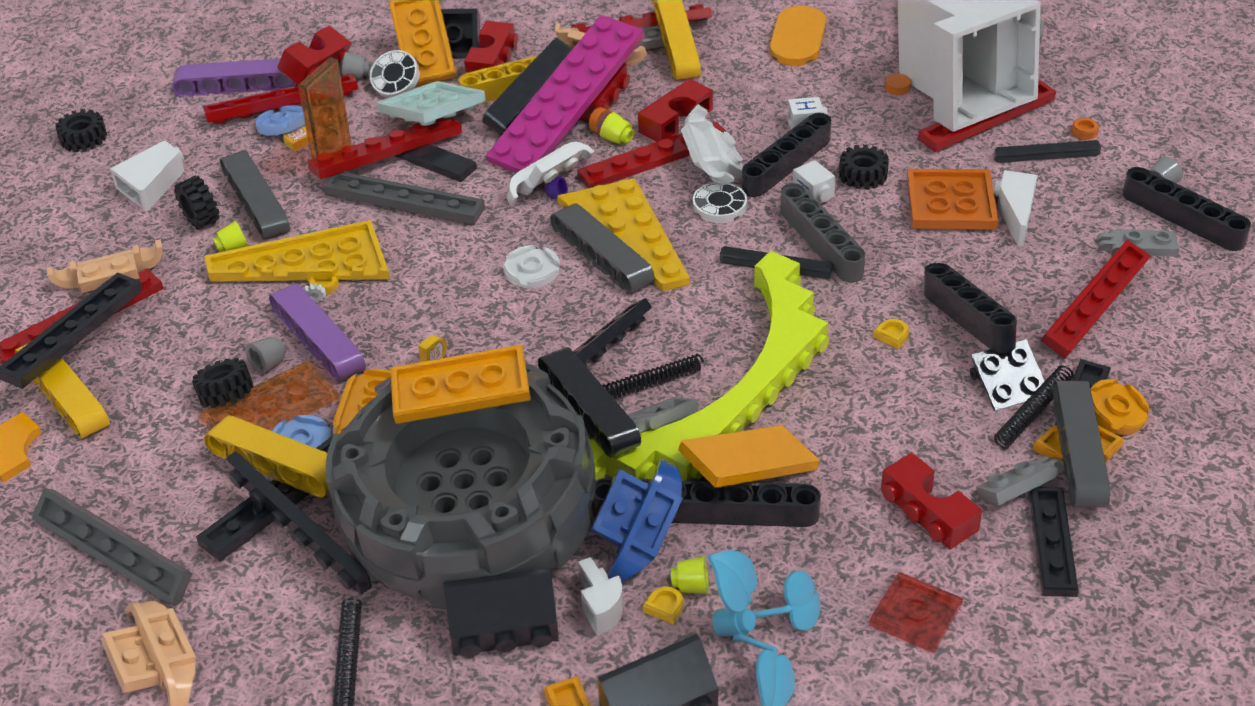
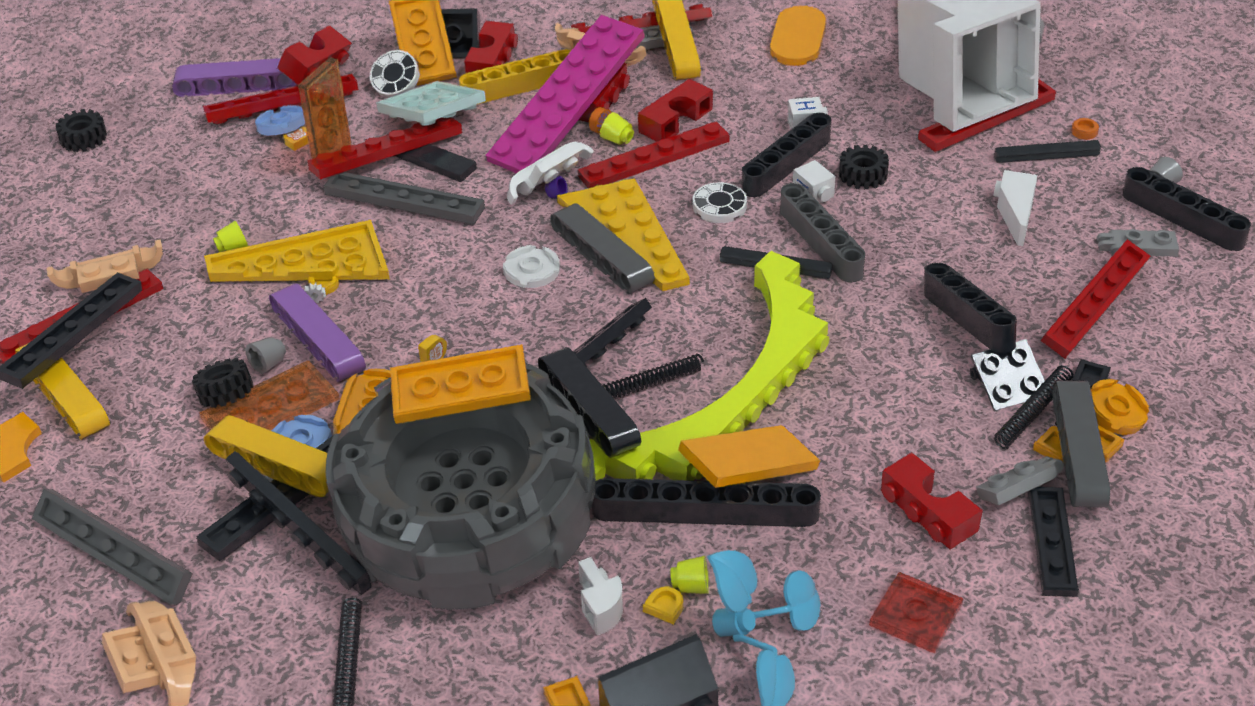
white slope [110,140,185,211] -> none
black tyre [174,175,219,230] -> none
dark grey beam [220,150,290,239] -> none
light grey hat [342,52,371,80] -> none
black slope [443,568,559,657] -> none
black beam [482,38,573,136] -> none
blue plate [589,458,683,583] -> none
light grey hinge [628,397,698,432] -> none
white plate [681,105,743,185] -> none
yellow tile [873,319,909,349] -> none
orange tile [885,73,911,95] -> none
orange plate [907,169,998,230] -> none

